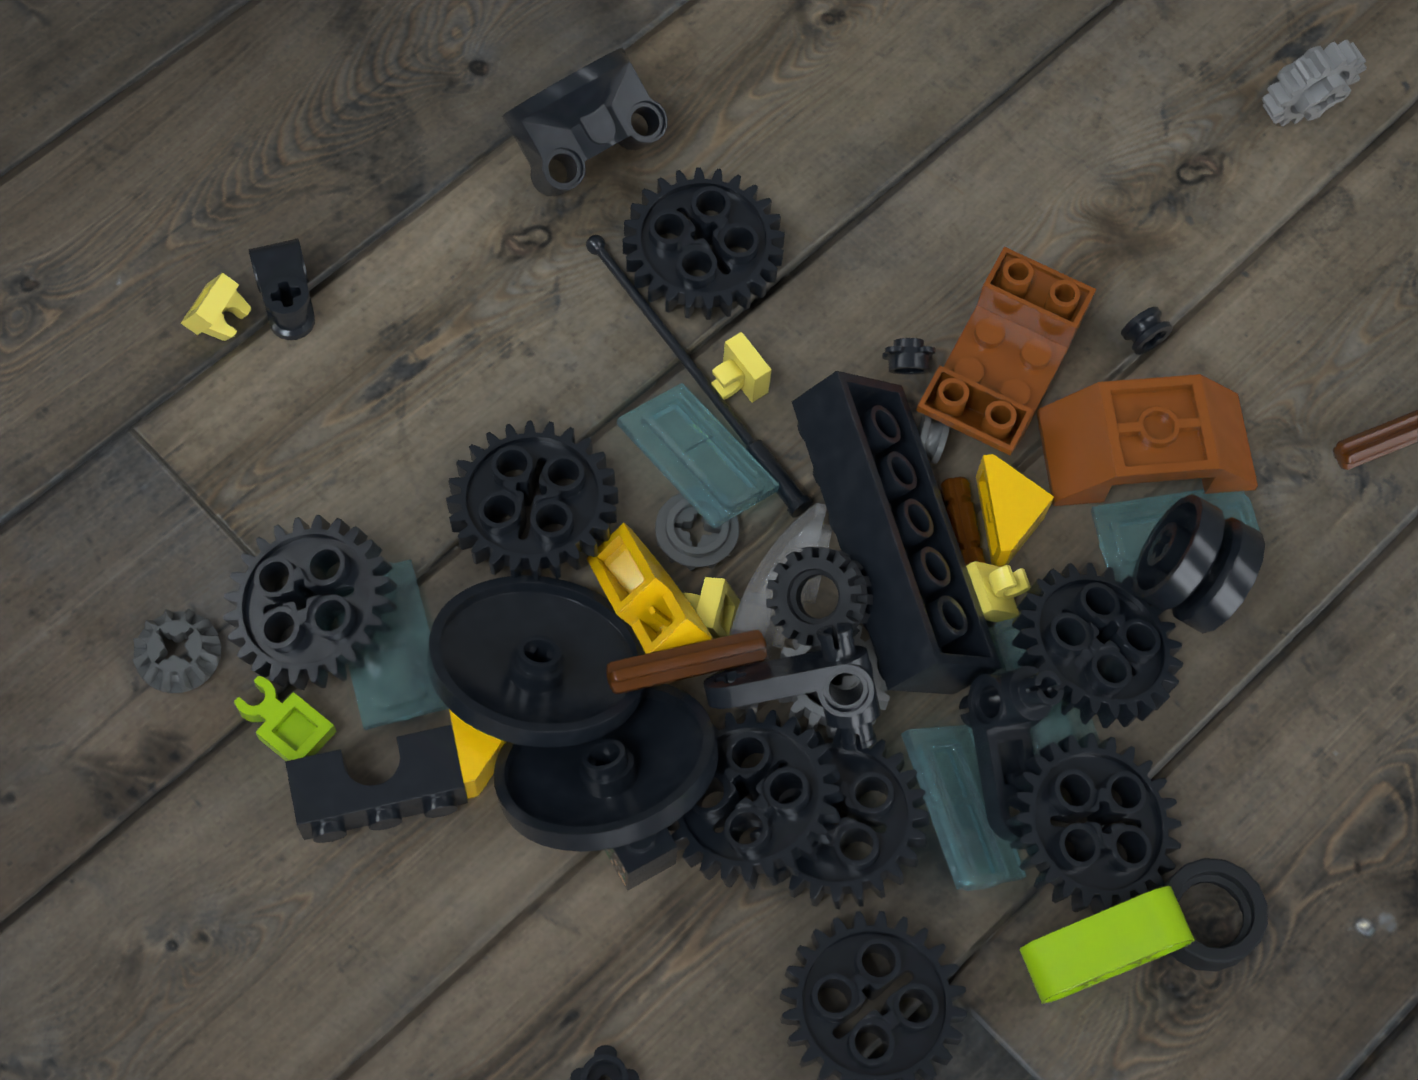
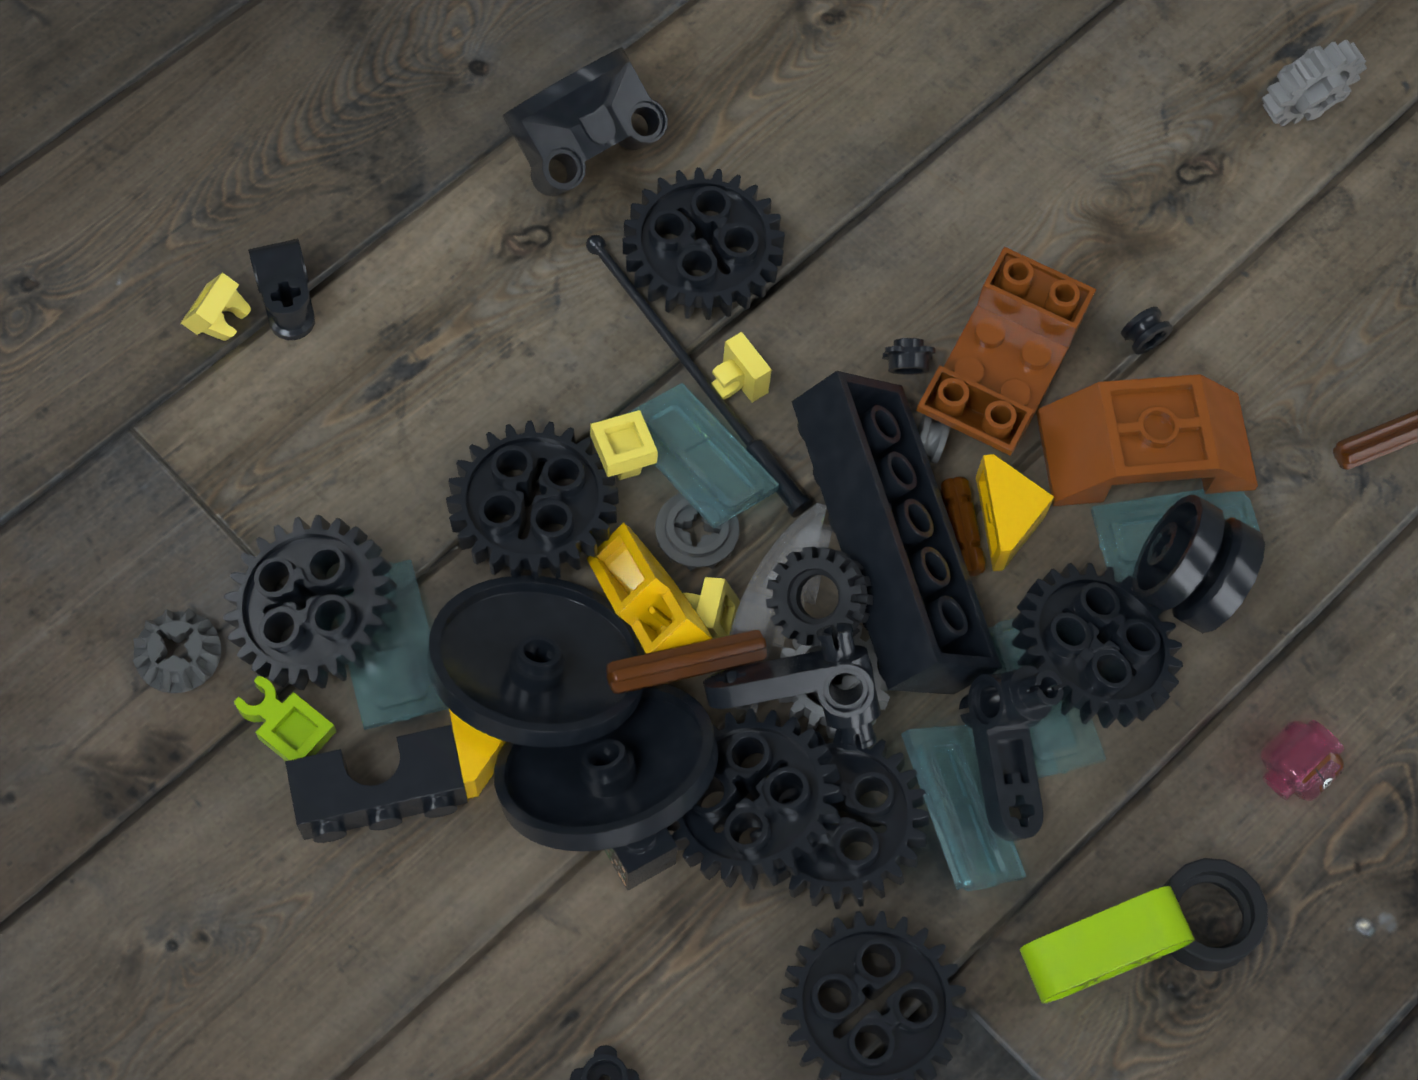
light yellow tile [966,561,1031,623] -> none
black gear [1006,733,1182,915] -> none
none -> light yellow tile [590,410,658,480]
none -> clear pink head [1261,719,1344,801]

